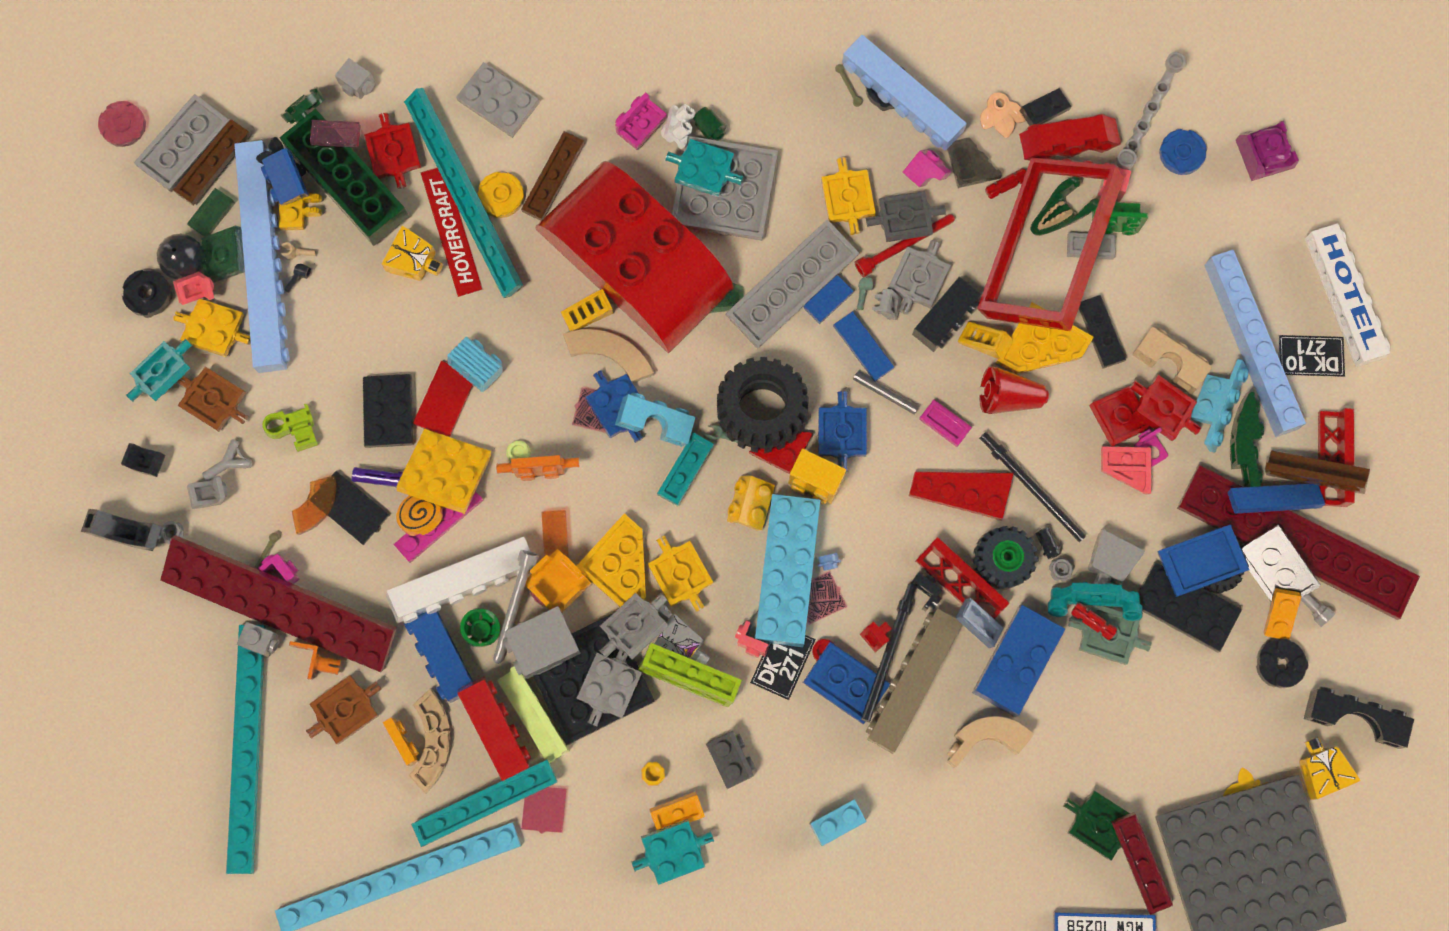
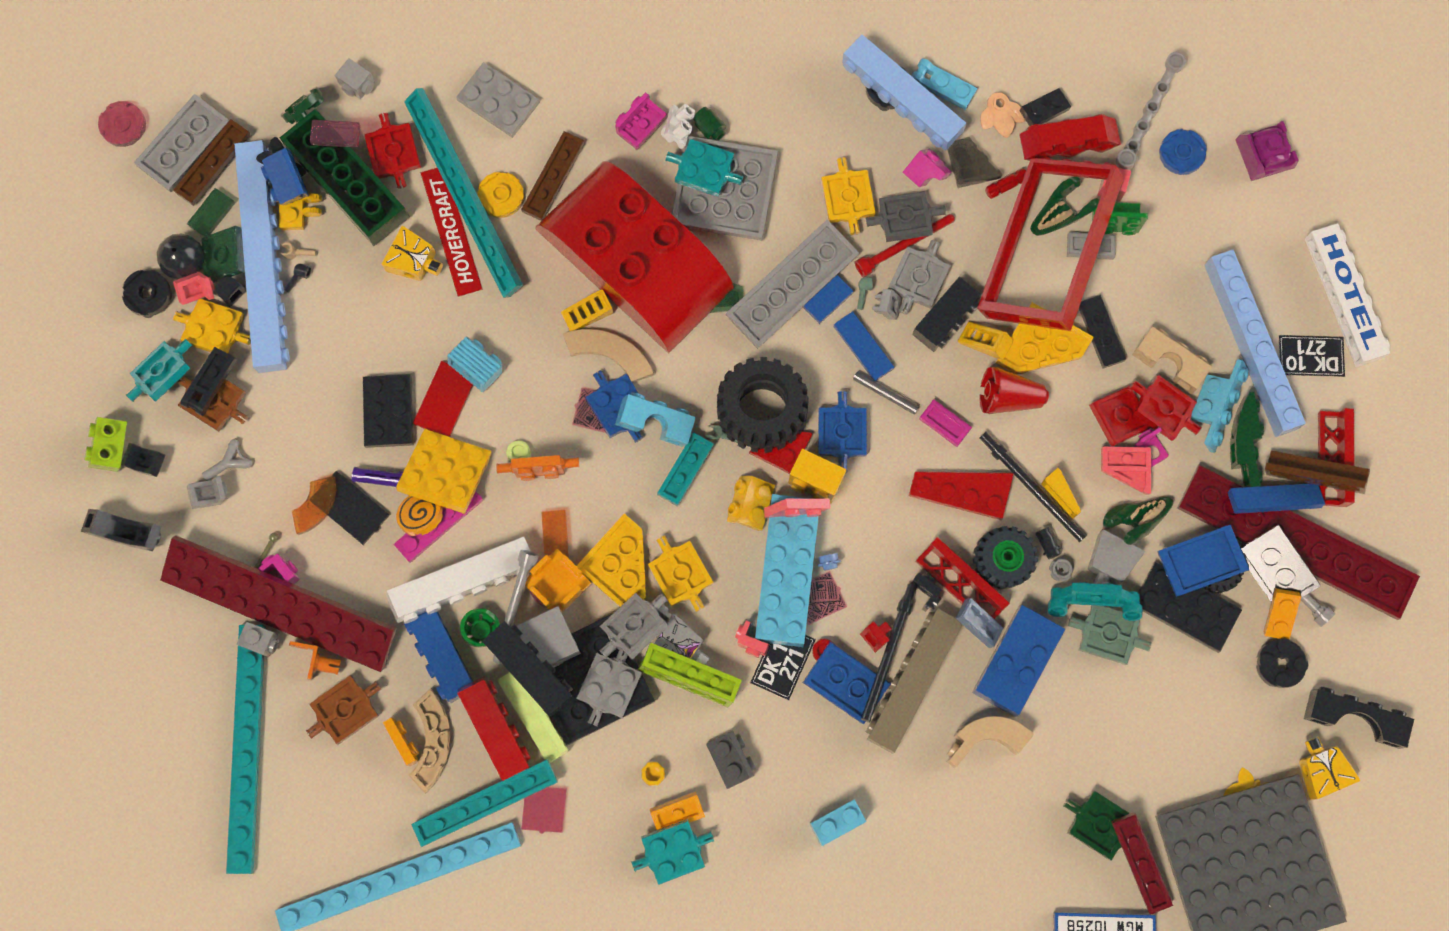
light grey plate [160,521,184,544] -> none
lime piece [262,404,318,452] -> none
olive hinge [835,64,862,107] -> none
red axle [1071,603,1117,640] -> none
none -> lime brick [84,417,127,472]
none -> black plate [180,347,237,416]
none -> black brick [216,277,246,307]
none -> black brick [482,621,573,717]
none -> coral wing [764,499,830,518]
none -> medium azure plate [911,58,977,110]
none -> yellow slope [1041,468,1081,519]
none -> dark green animal [1103,497,1173,545]

